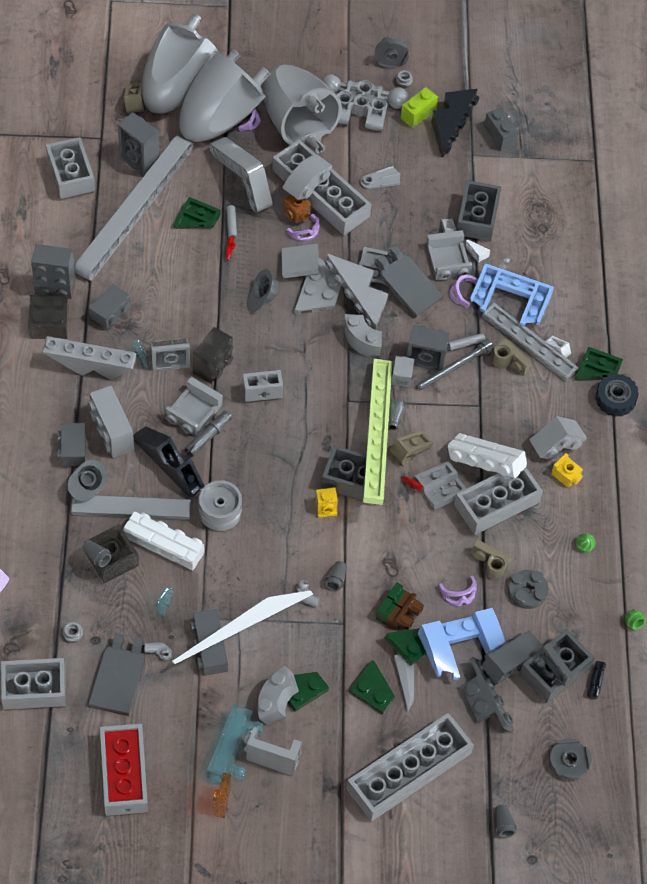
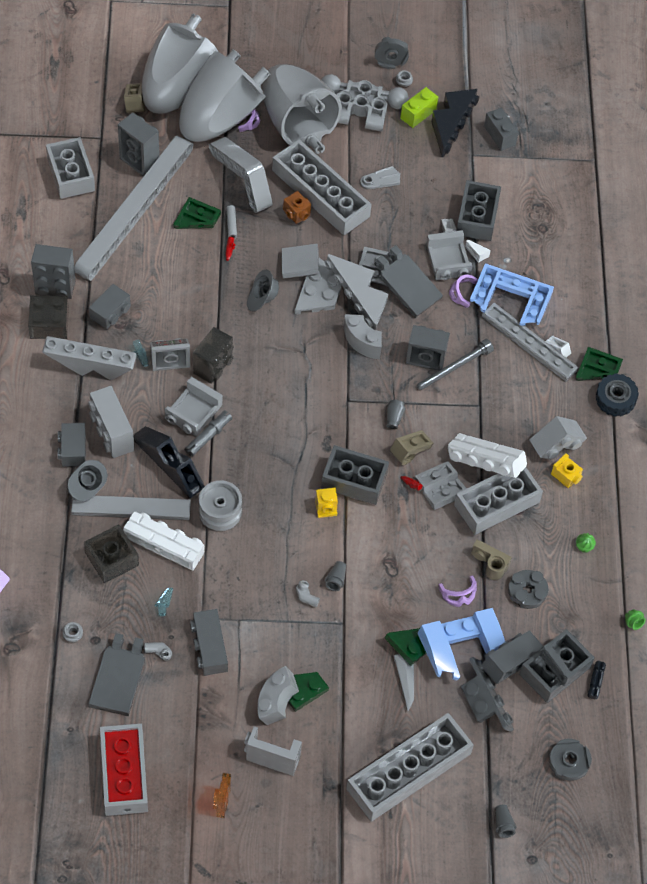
light grey brick [1,658,66,710] -> none
dark grey cone [82,540,111,567] -> none
white sticker [172,591,313,664] -> none
clear light blue brick [207,704,264,785] -> none
light grey brick [243,370,283,402] -> none
light grey brick [283,154,332,200] -> none
lavender helmet [287,214,319,241] -> none
dark green wing [349,660,395,715] -> none
yellowish green plate [363,359,392,505] -> none
reddish brown hips [376,582,424,630] -> none
light grey brick [391,356,414,388] -> none
light grey piece [448,333,485,351] -> none
dark tan plate [492,338,532,376] -> none

